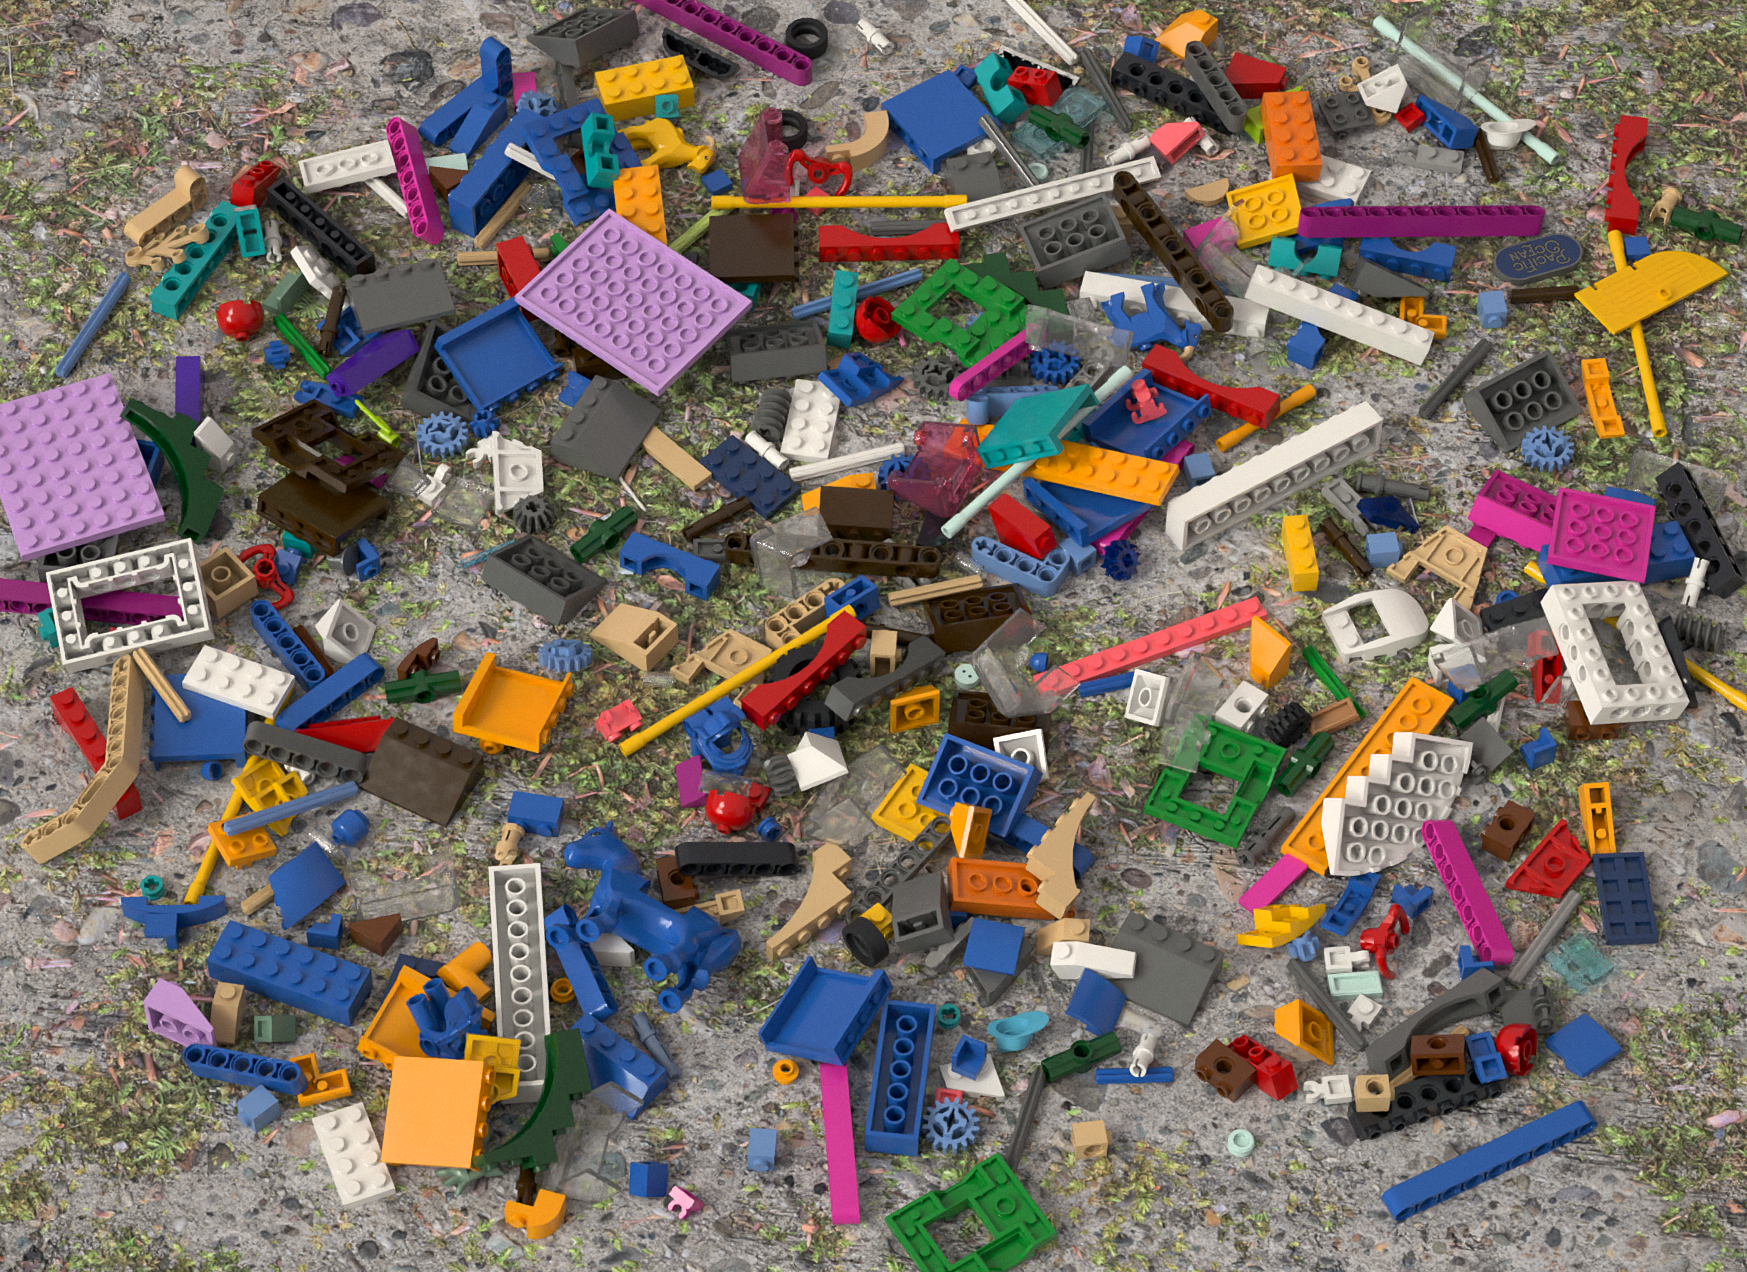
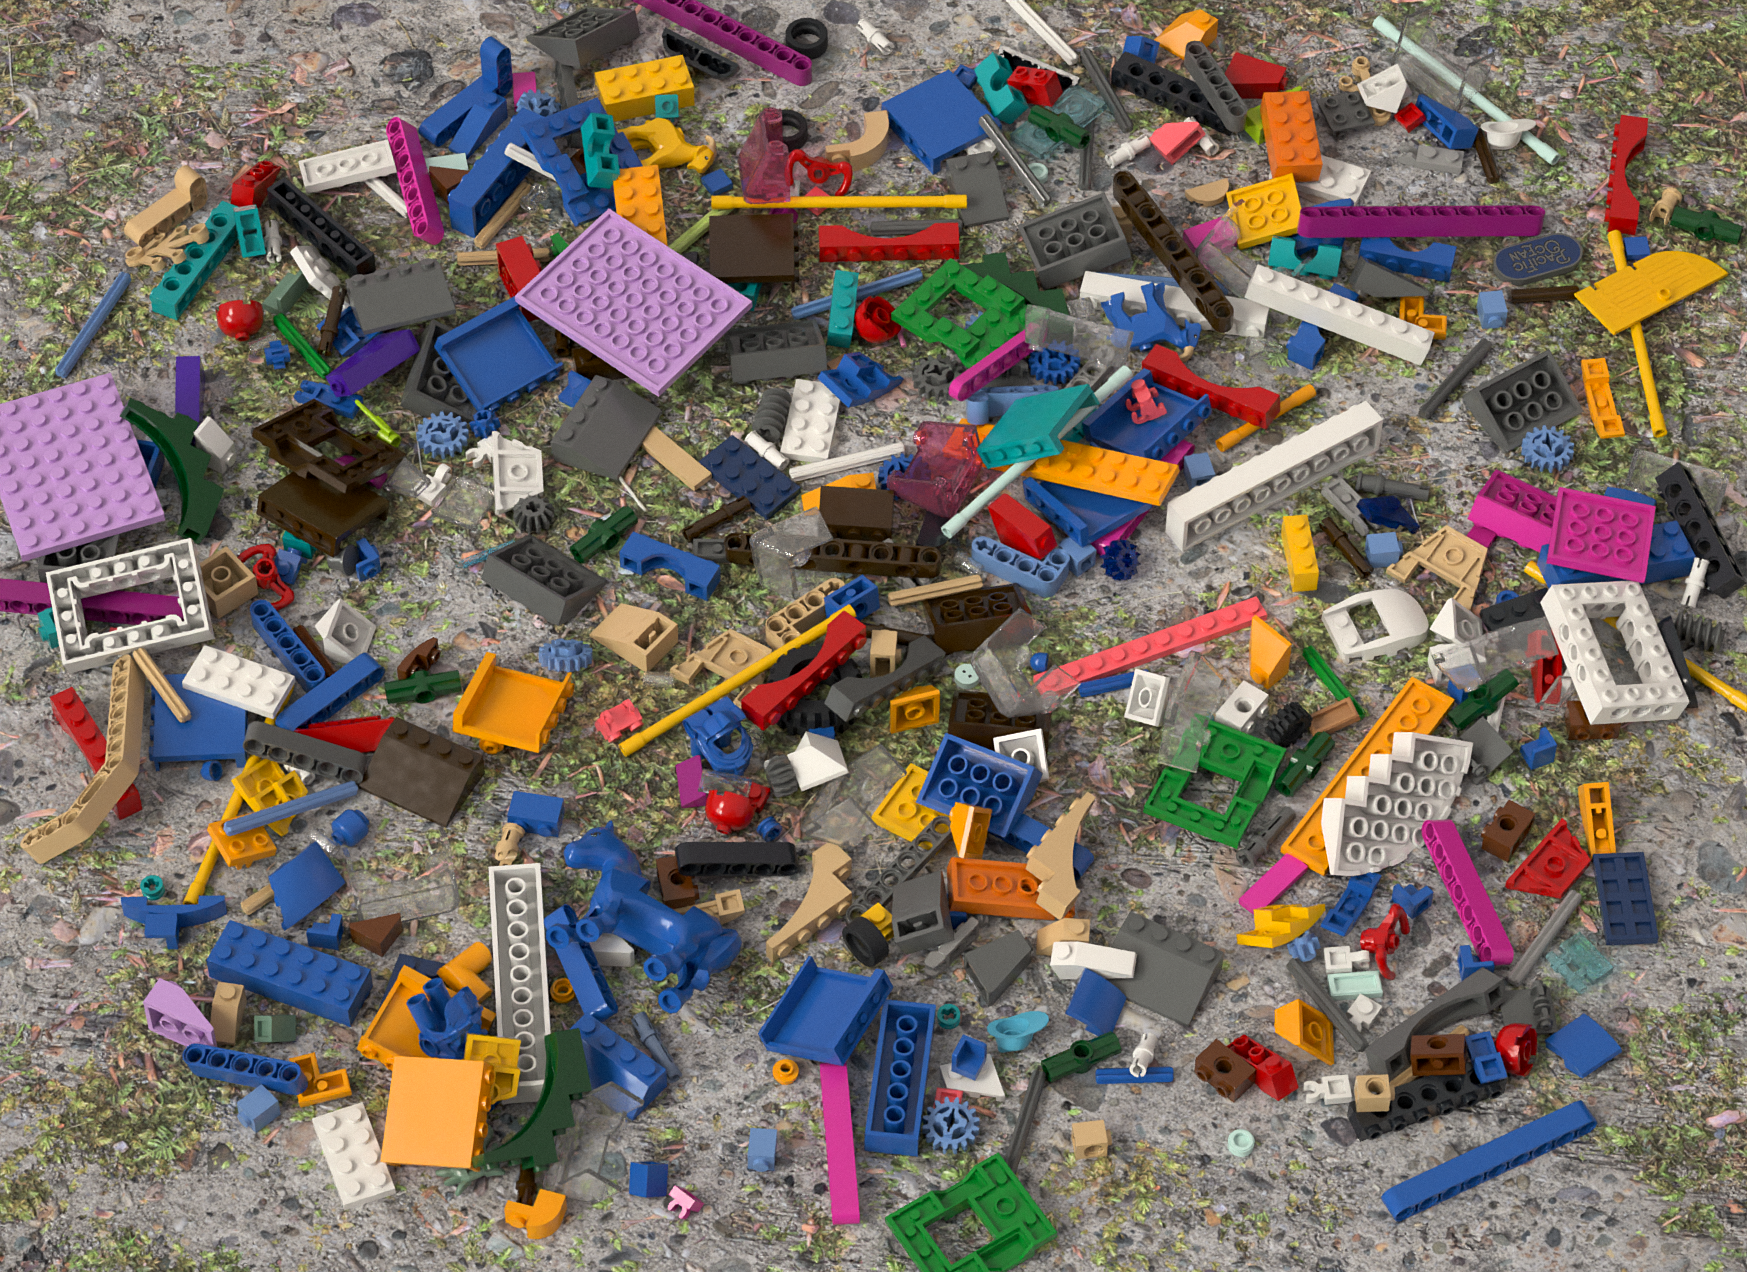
white plate [944,156,1161,233] -> none
blue slope [963,918,1025,976] -> none

